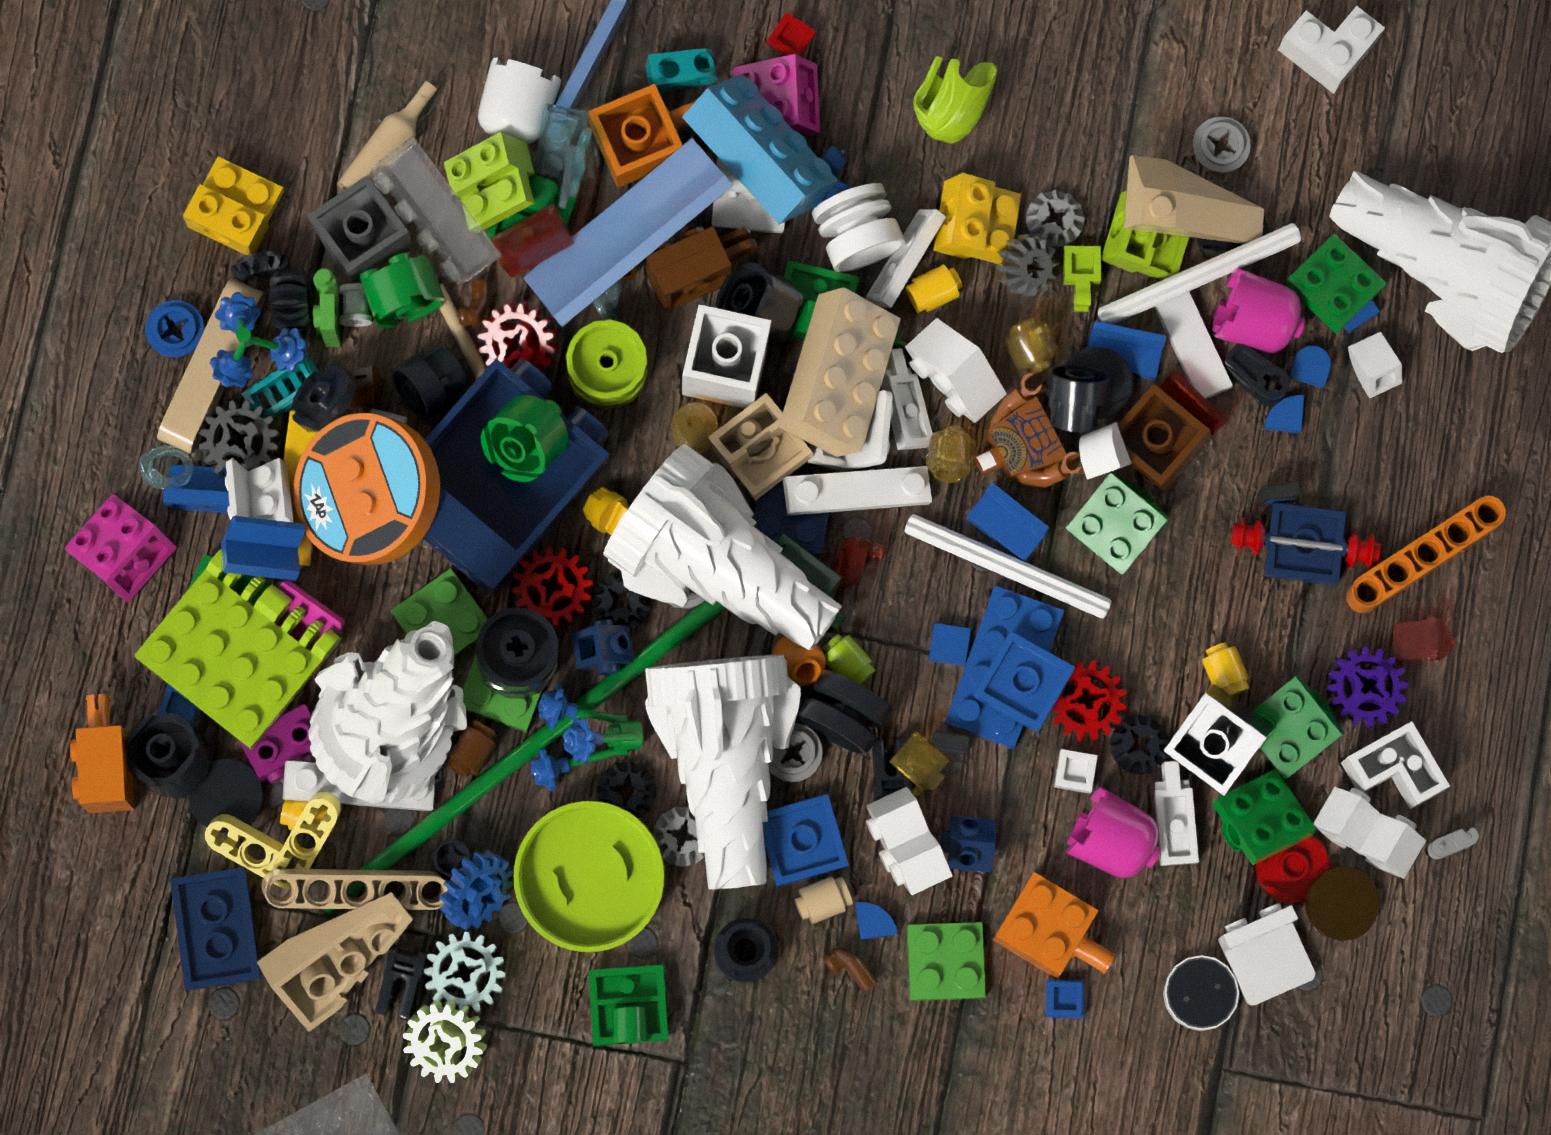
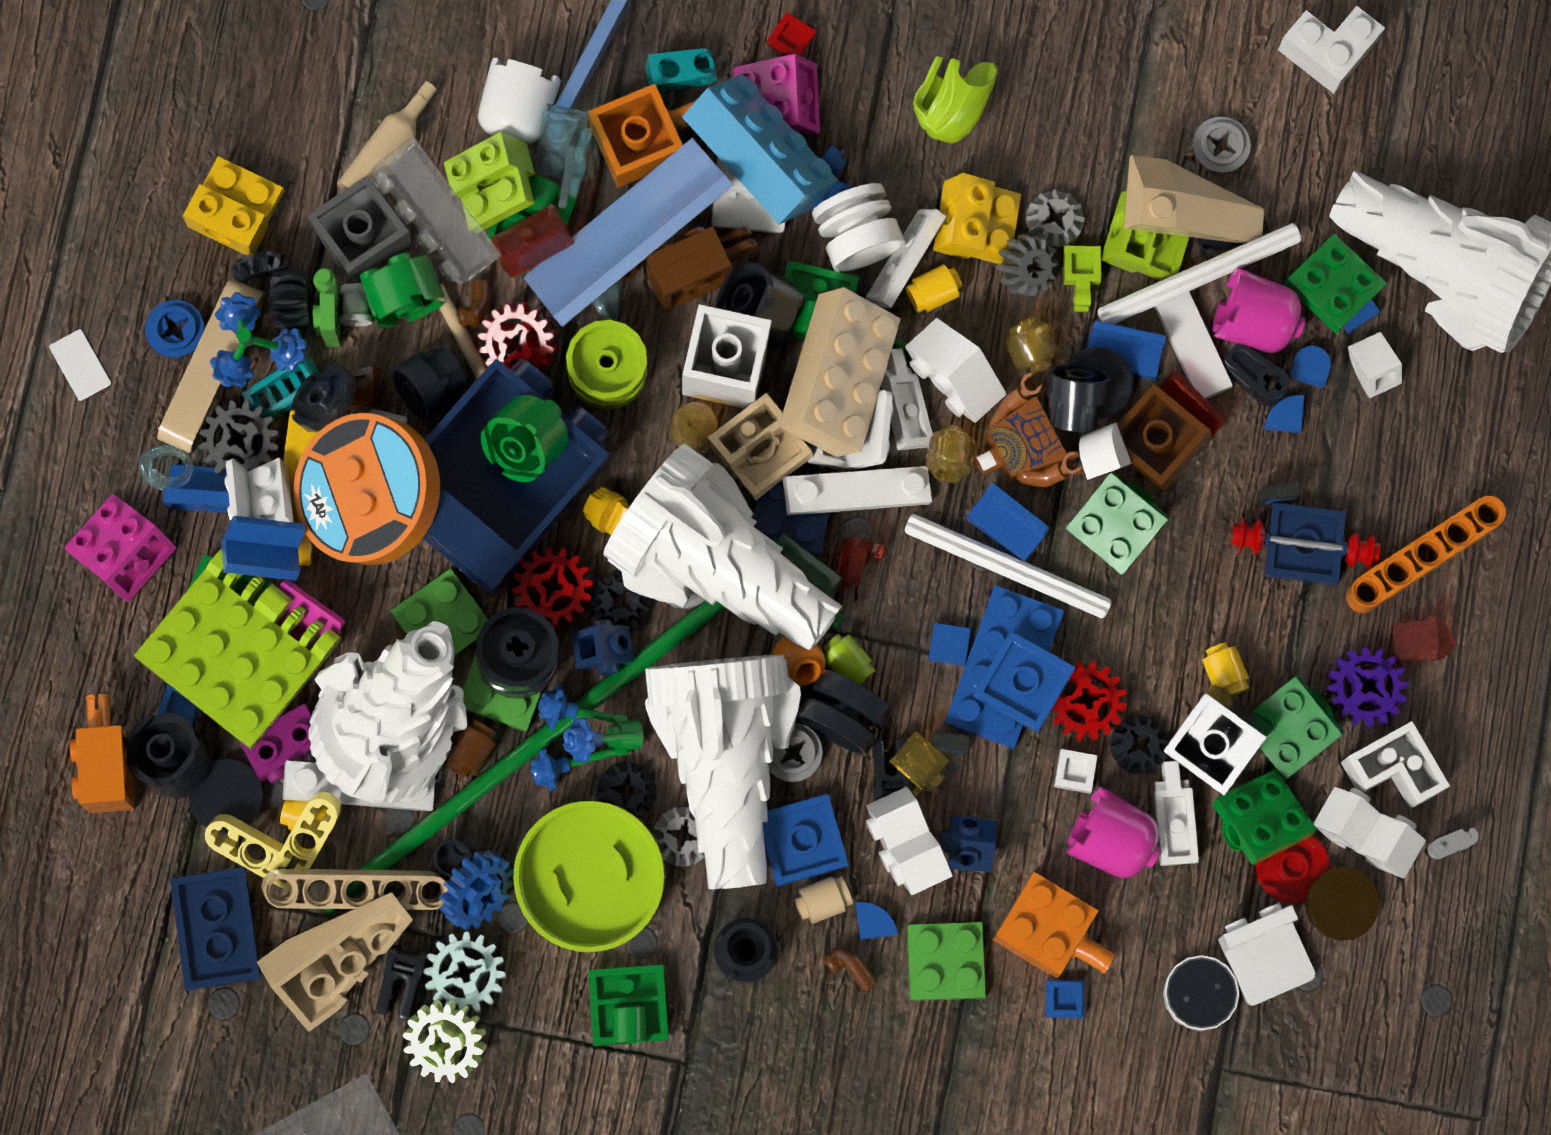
none -> white sticker [49,329,111,401]

